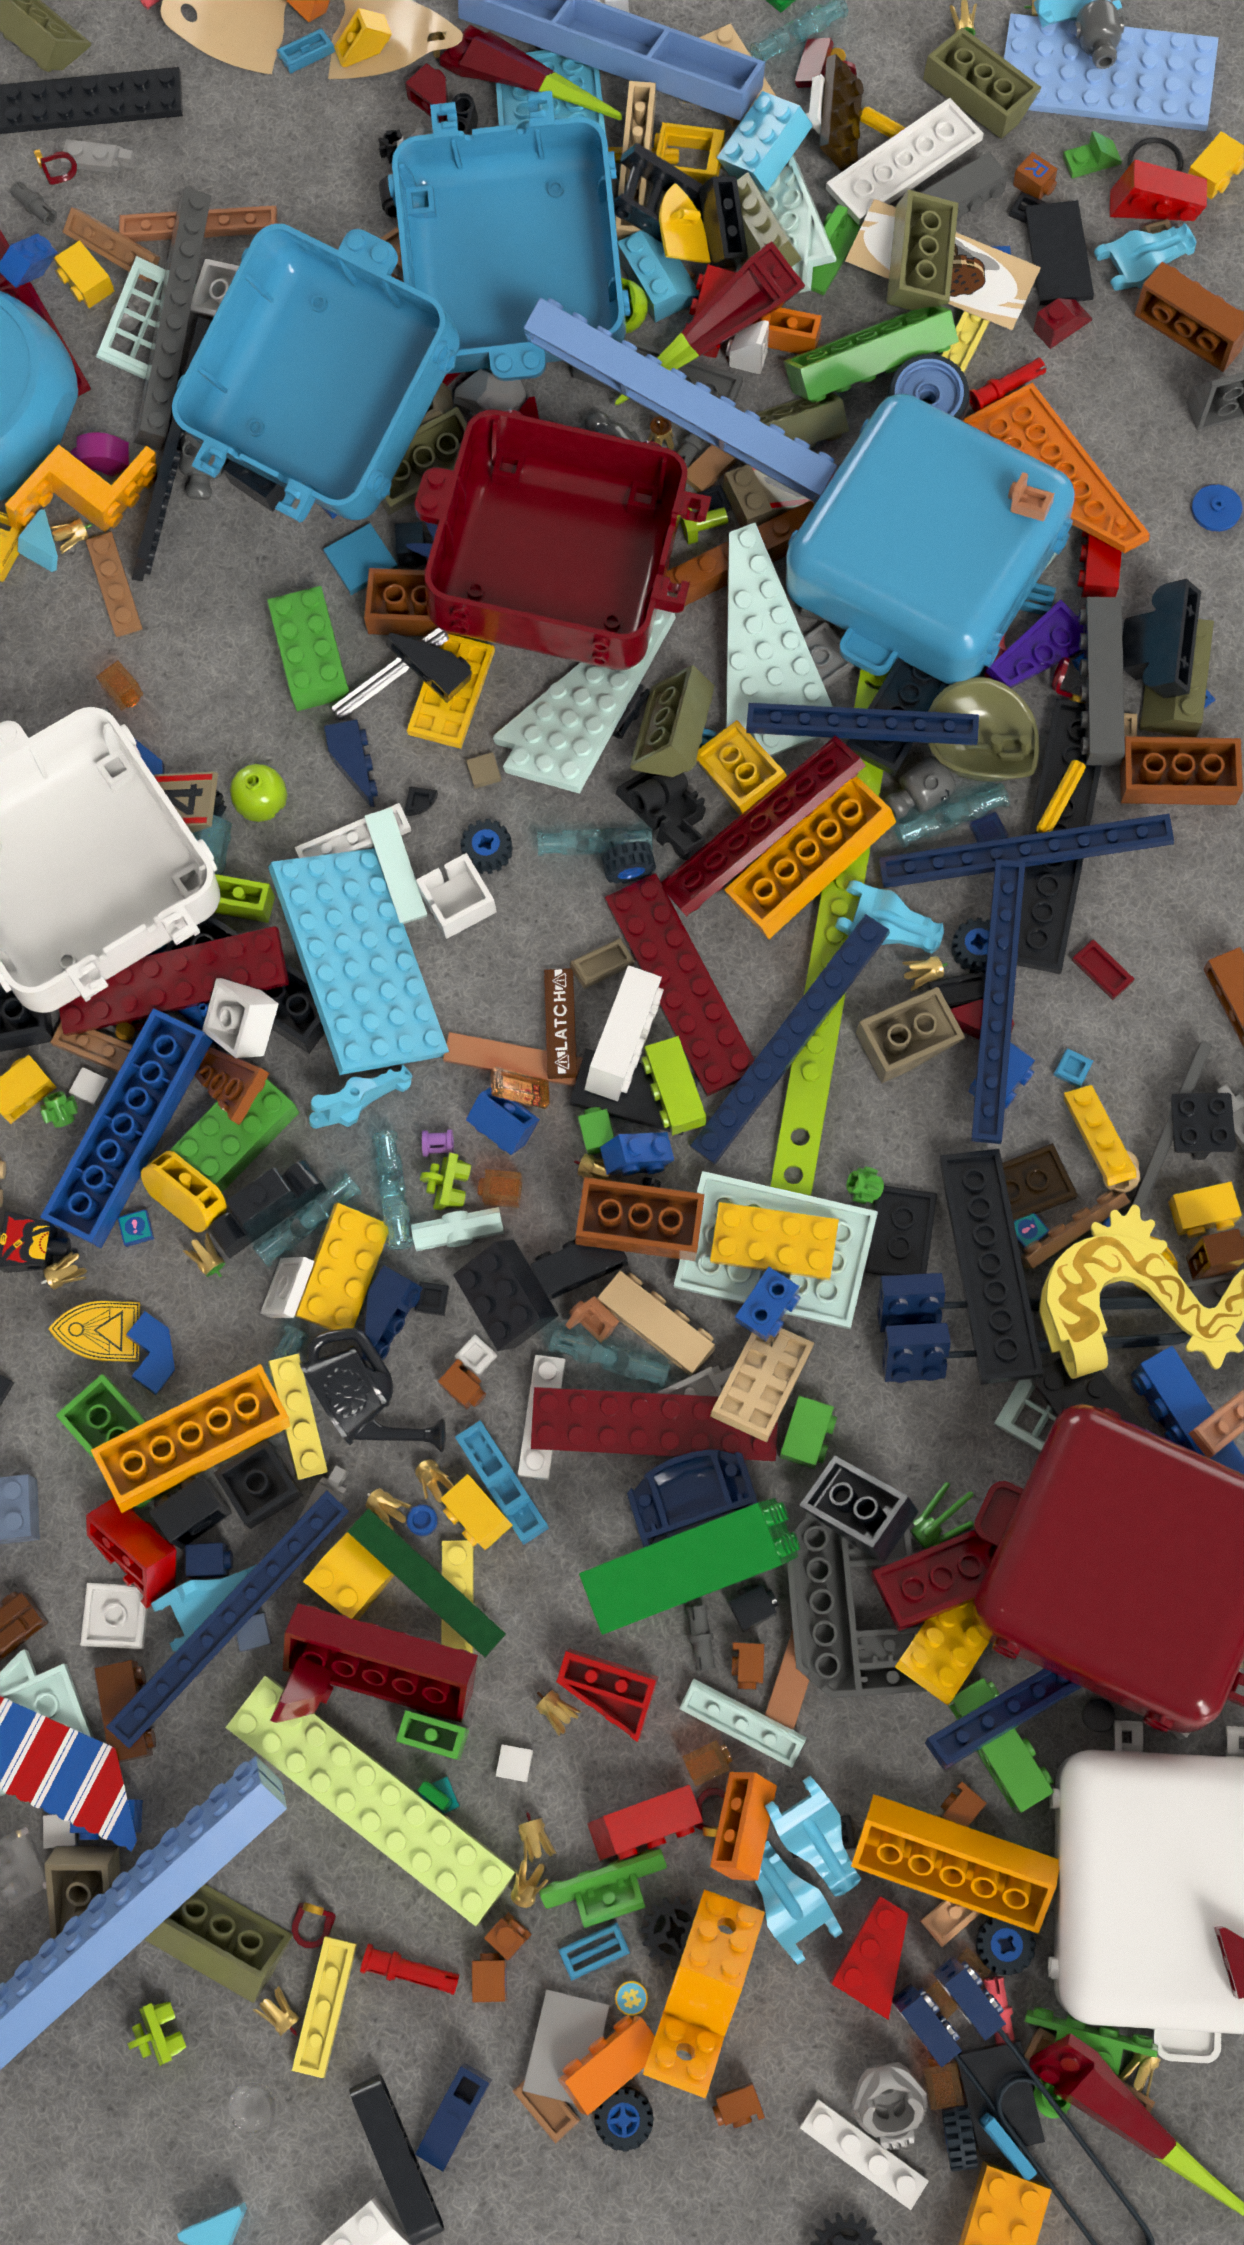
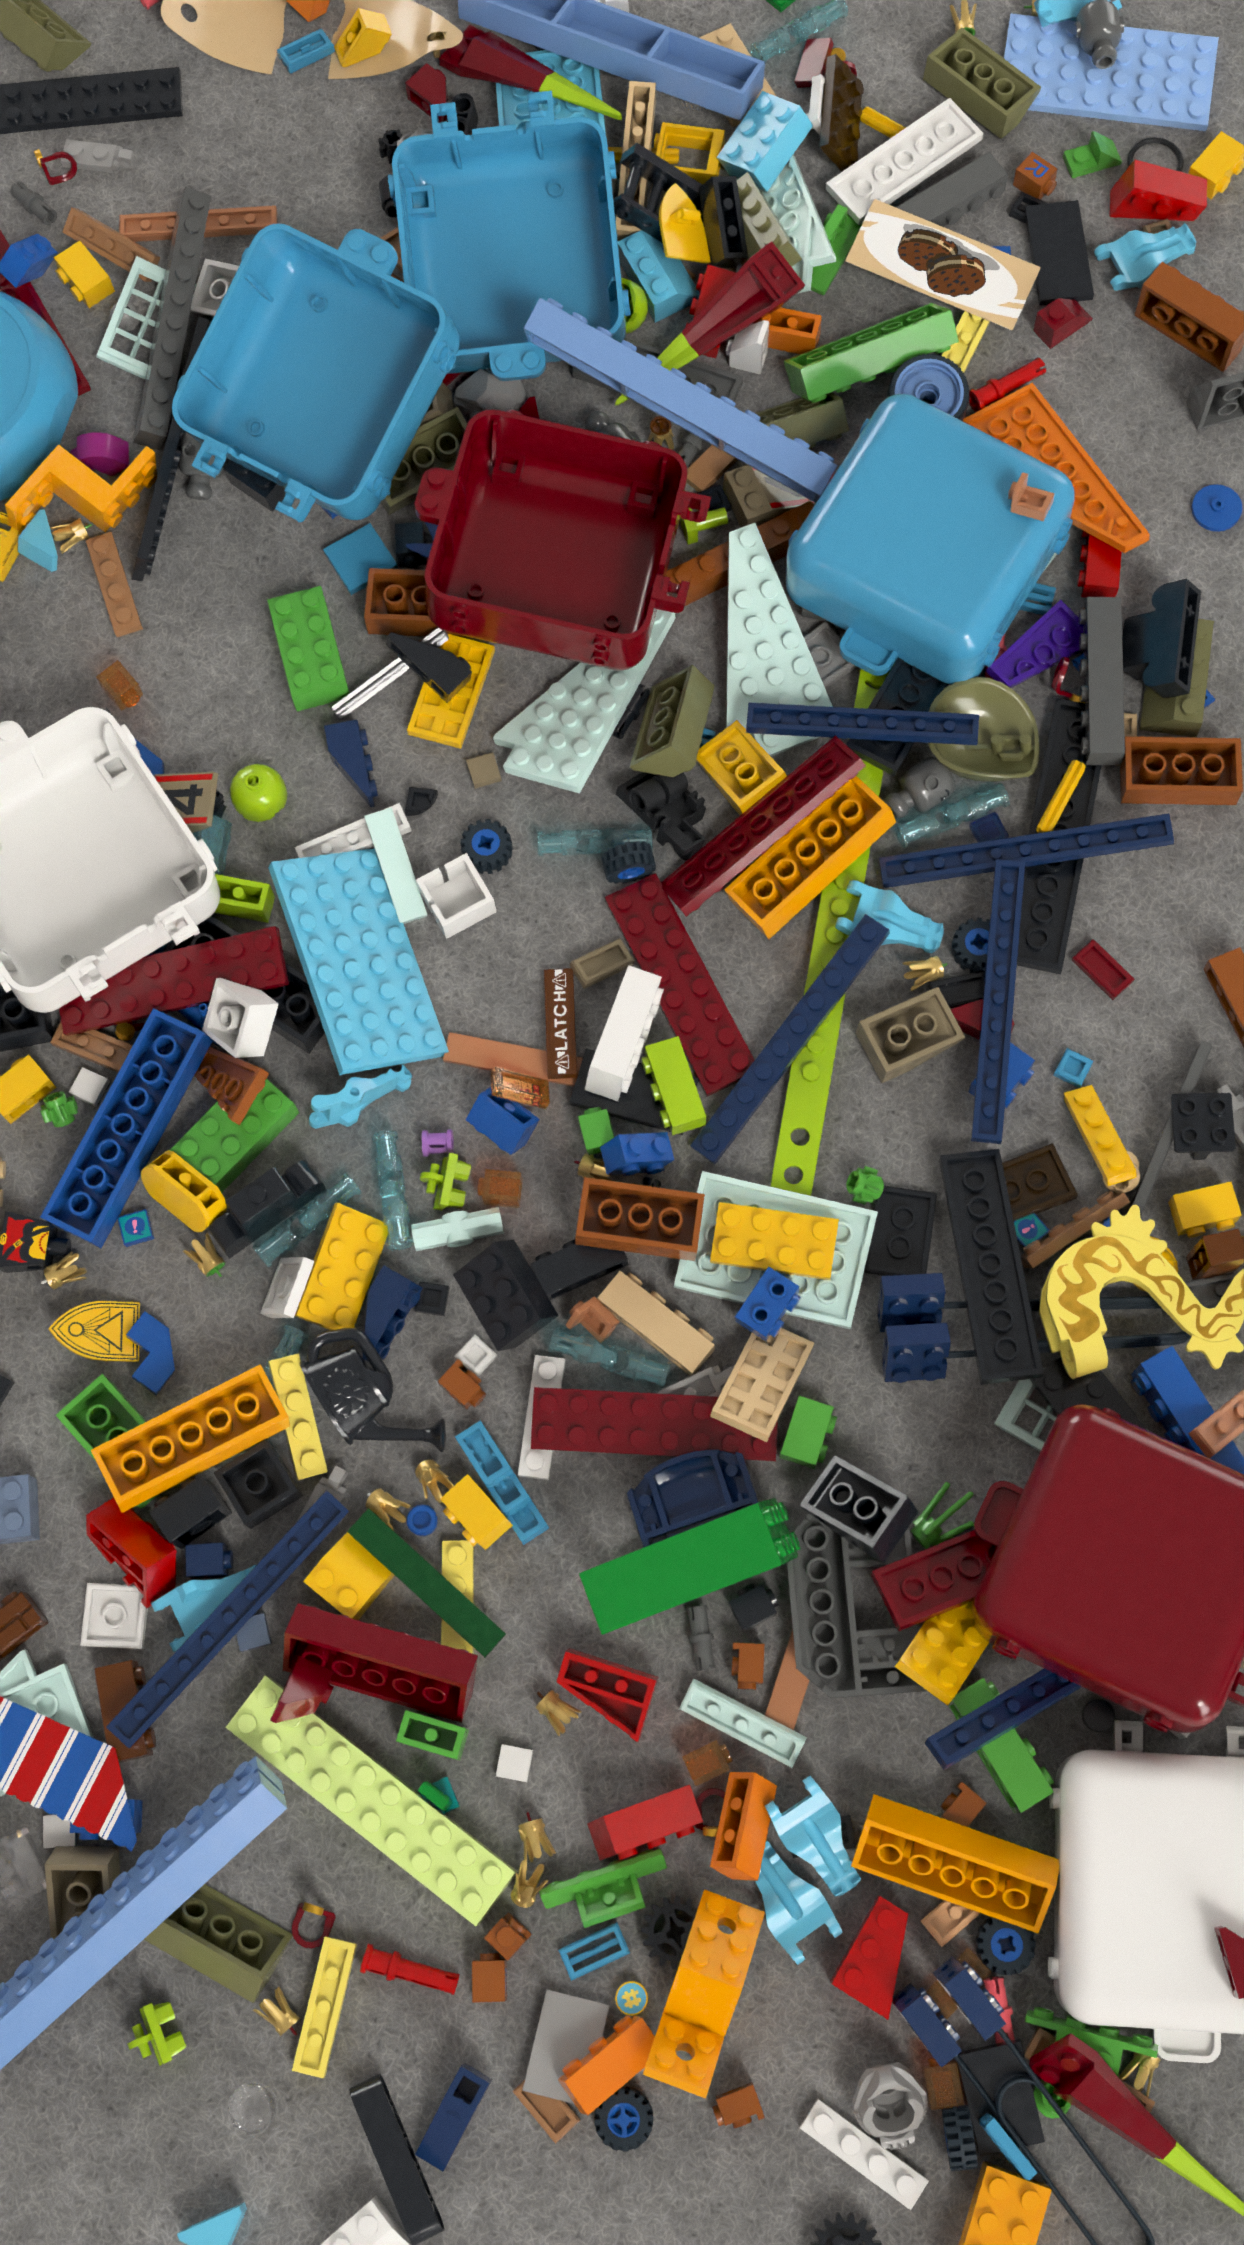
olive slope [887,189,959,310] -> none

